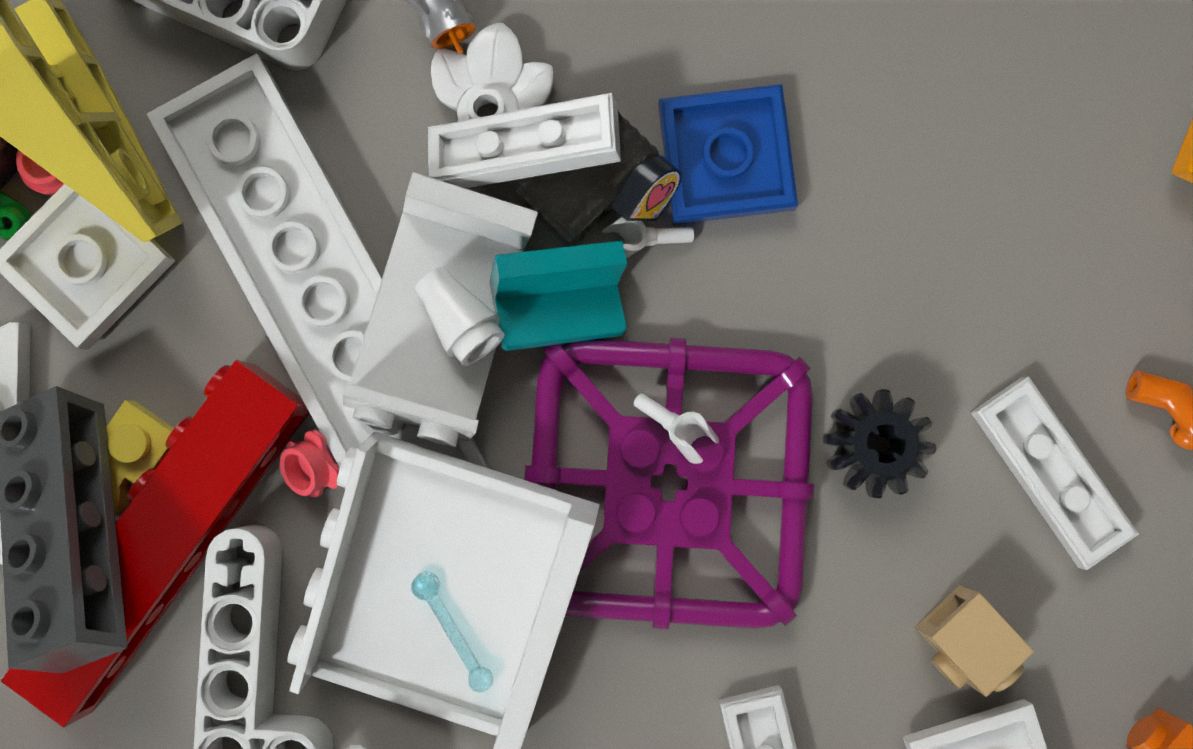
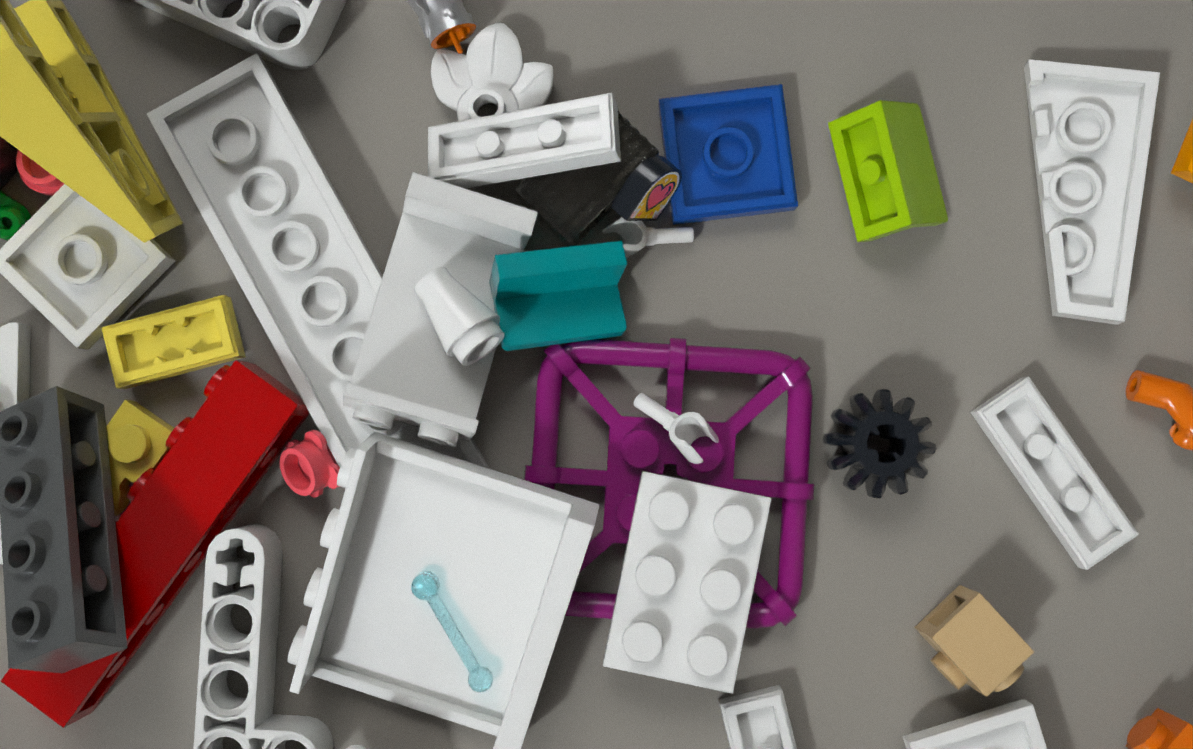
none -> light yellow plate [101,295,246,389]
none -> white plate [603,471,771,694]
none -> lime panel [828,100,948,242]
none -> white wing [1024,59,1160,325]

